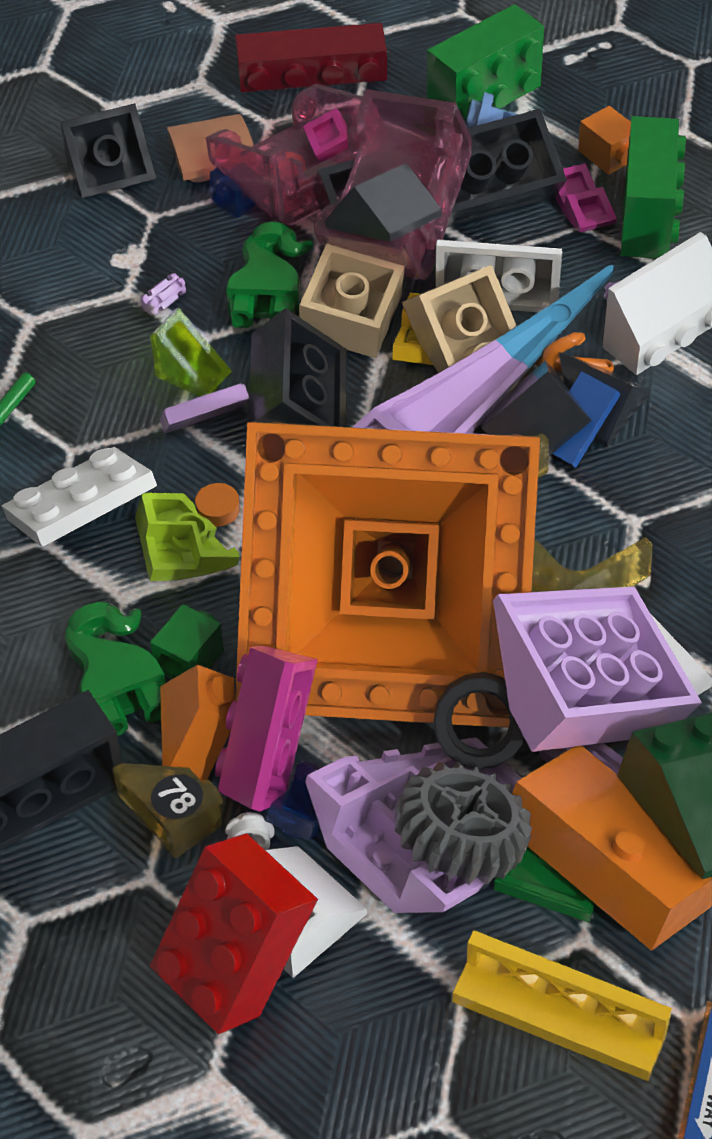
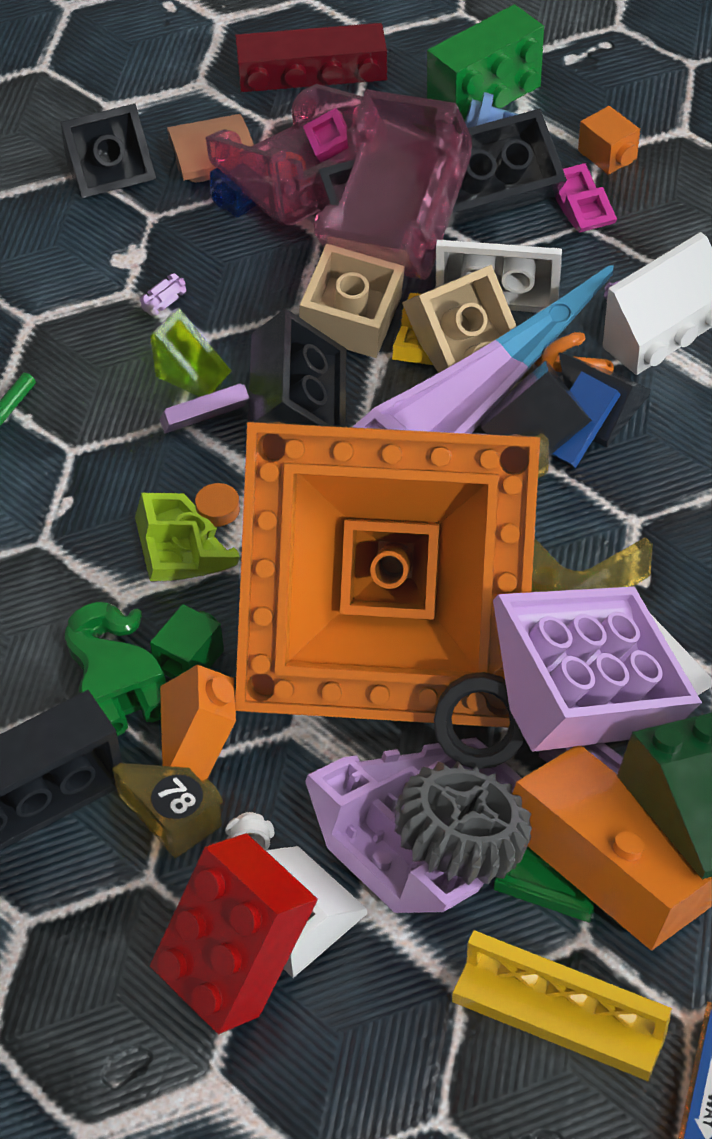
white plate [2,447,157,547] -> none
dark pink slope [215,645,318,811] -> none
green hips [226,222,313,328] -> none
clear blue bracket [266,760,322,841] -> none
black slope [325,163,442,242] -> none
green brick [620,116,686,259] -> none

